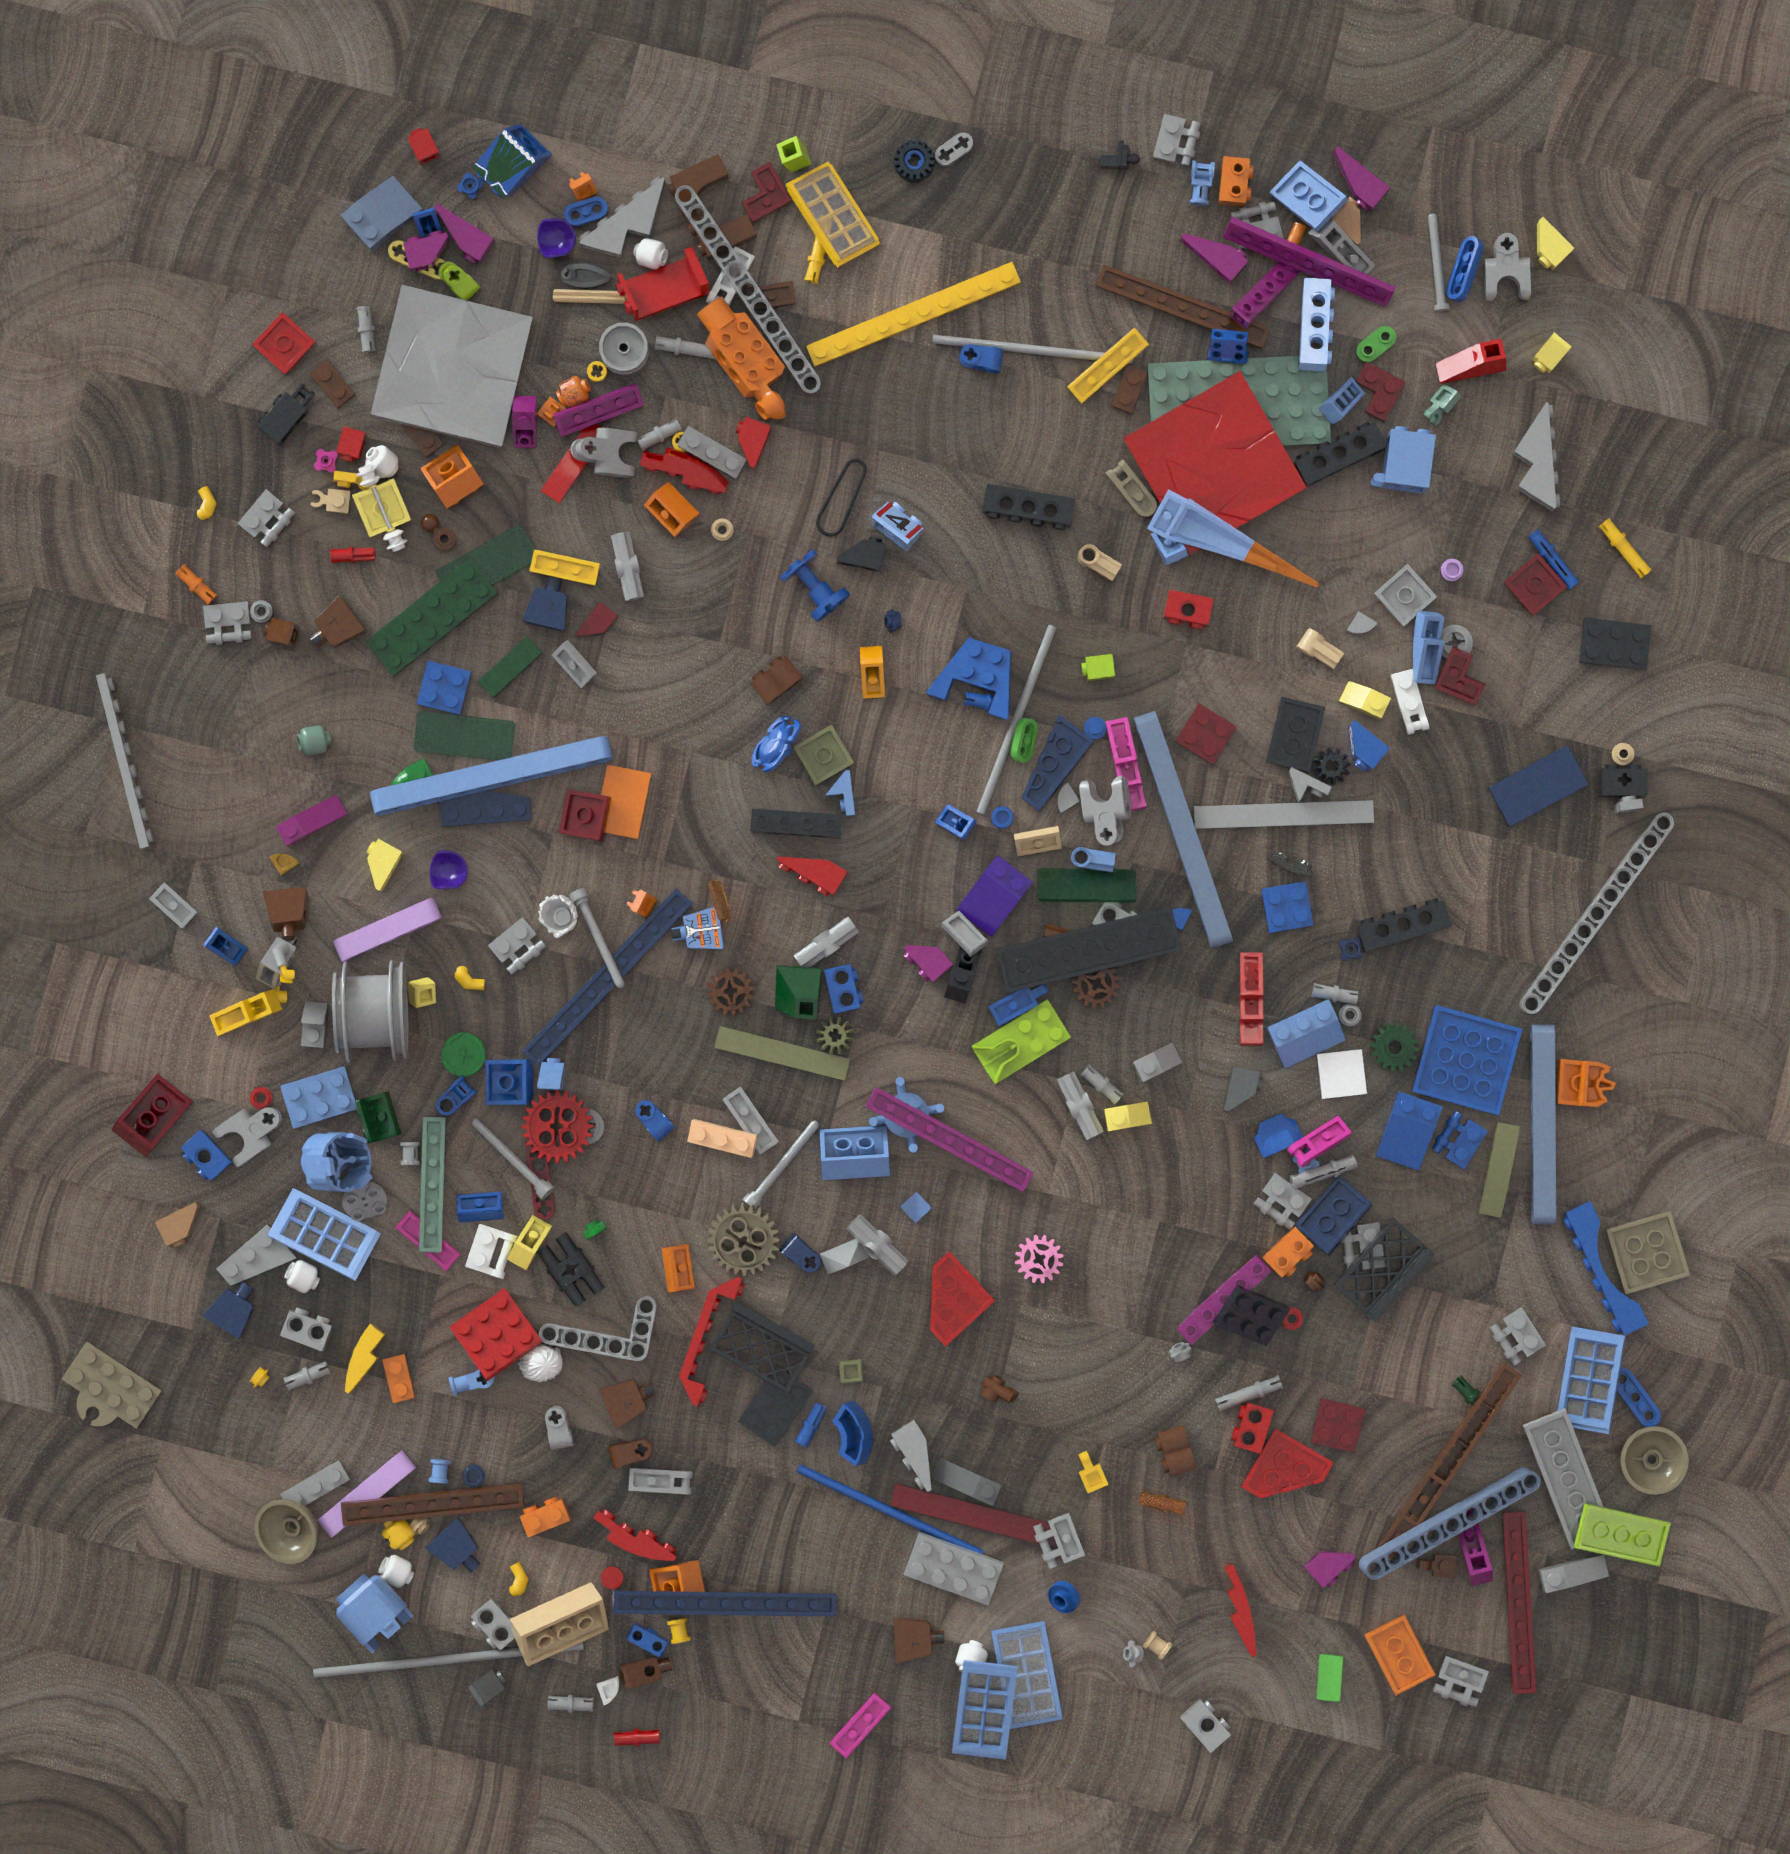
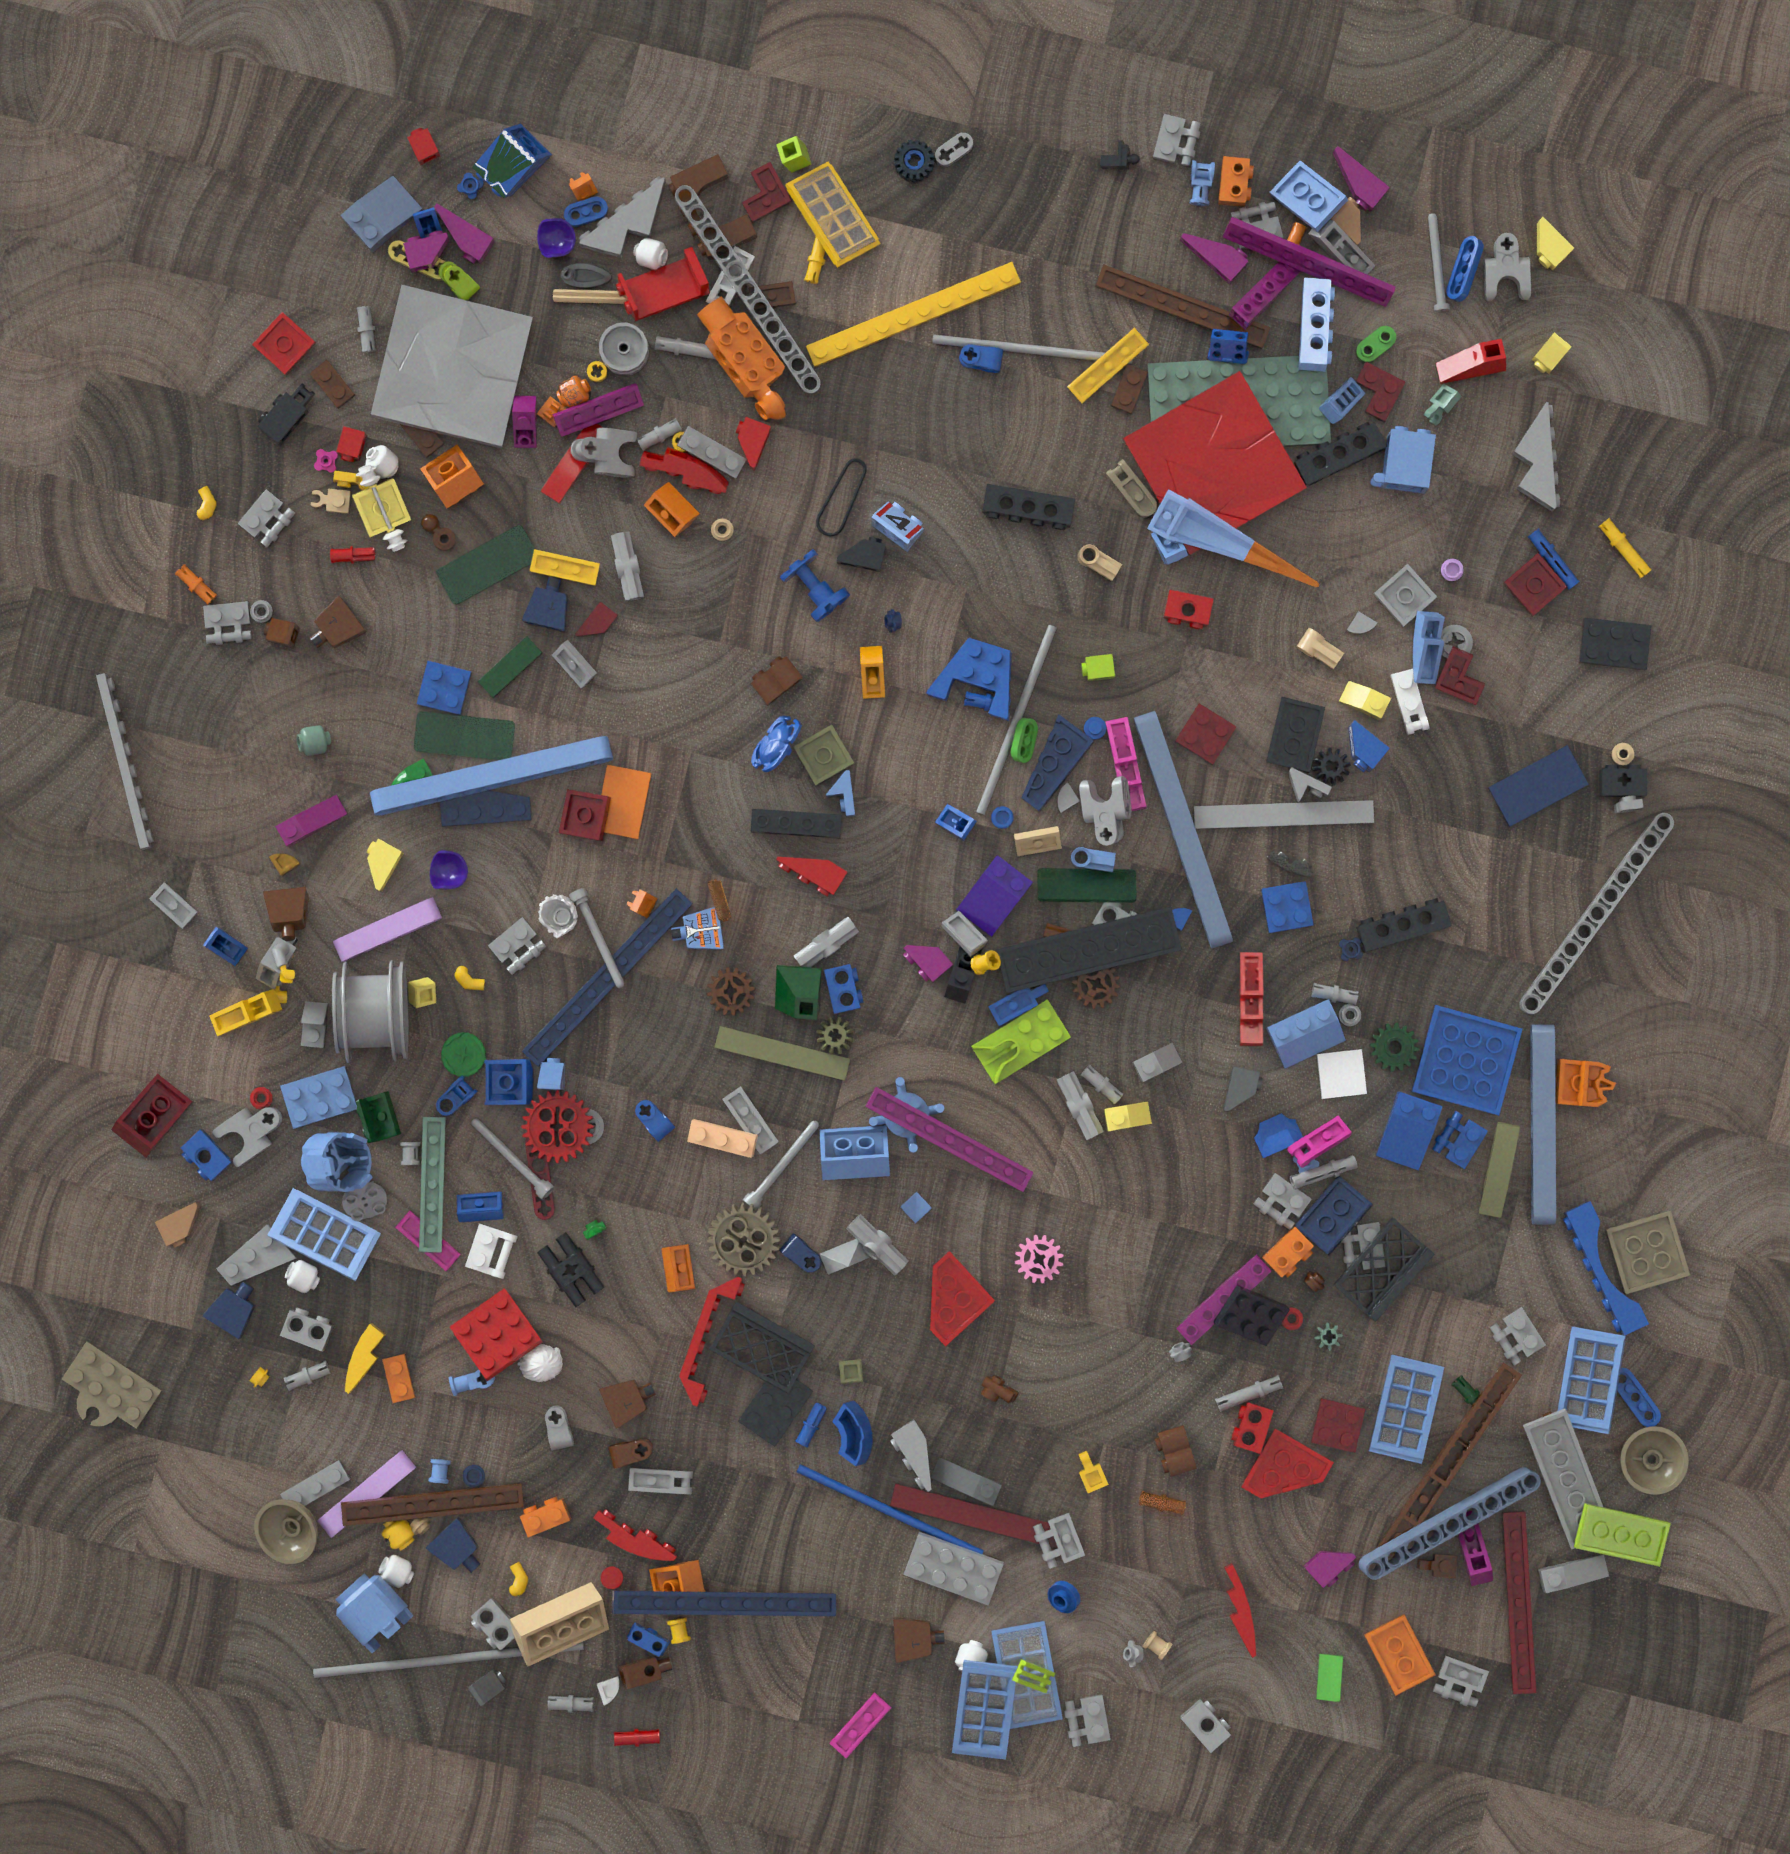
dark green plate [365,558,498,677] -> none
light yellow slope [507,1215,552,1270] -> none
light grey beam [539,1296,657,1361] -> none
none -> yellow bush [971,950,1001,975]
none -> lime tile [1012,1659,1055,1693]
none -> light grey plate [1064,1695,1111,1747]
none -> sand green gear [1314,1322,1343,1351]
none -> medium blue piece [1369,1354,1444,1464]

